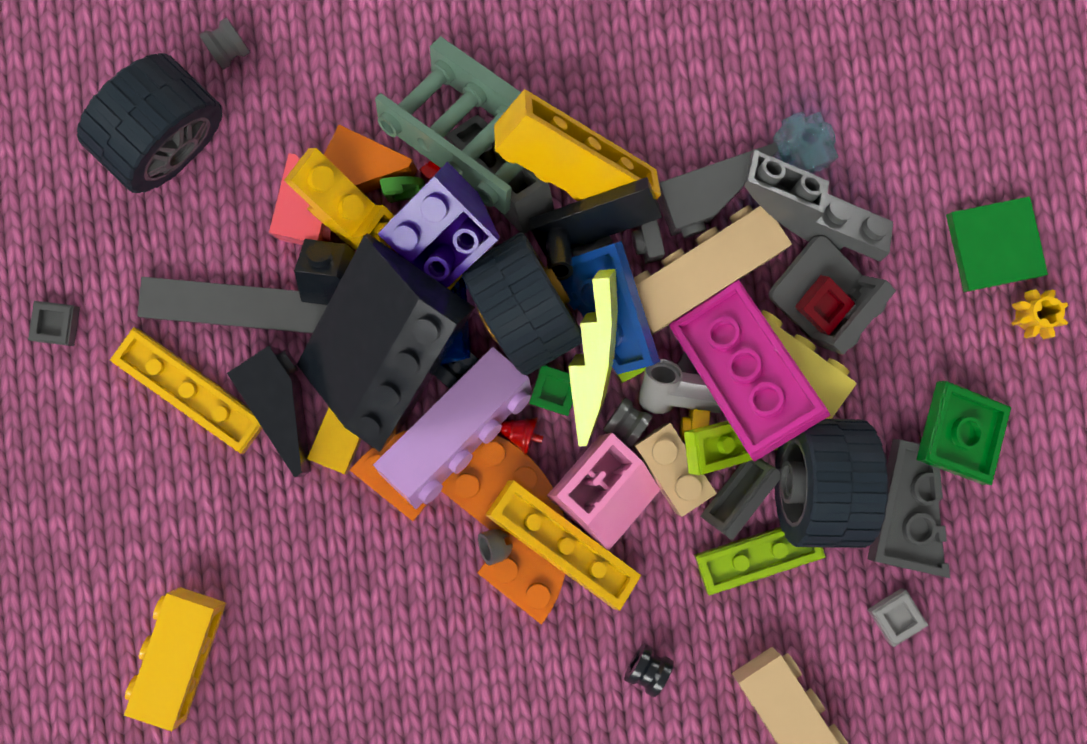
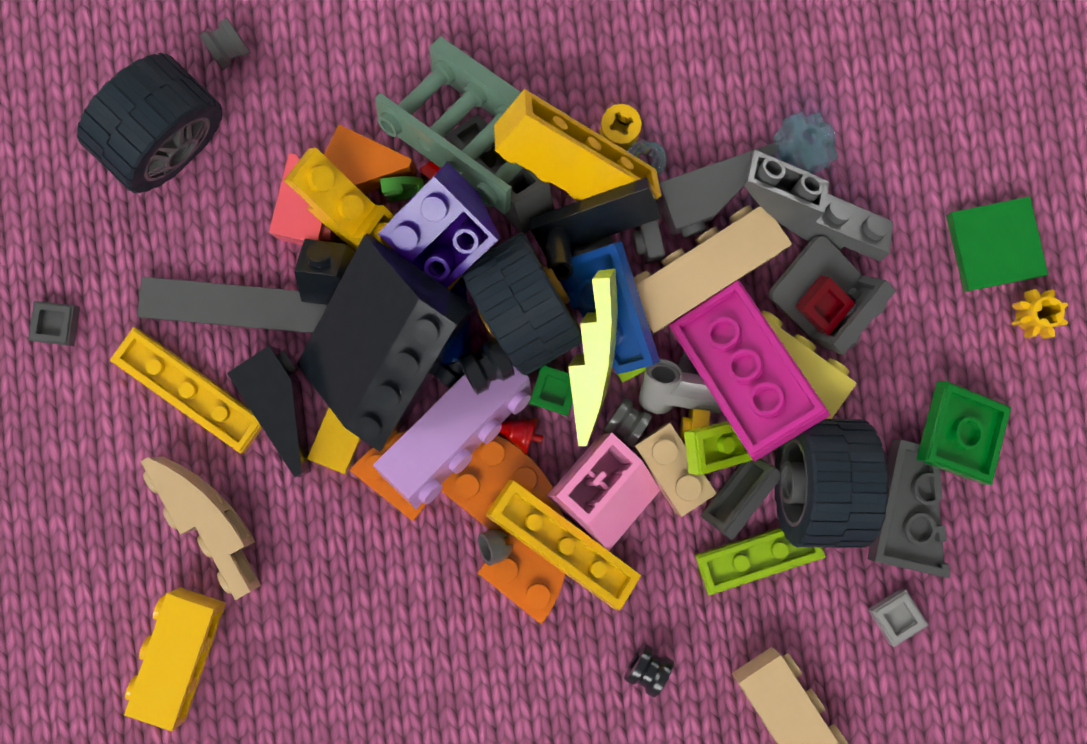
none -> tan slope [140,456,261,600]
none -> black wheel [457,338,515,395]
none -> yellow wheel [599,104,642,151]
none -> clear light blue bush [627,140,667,175]

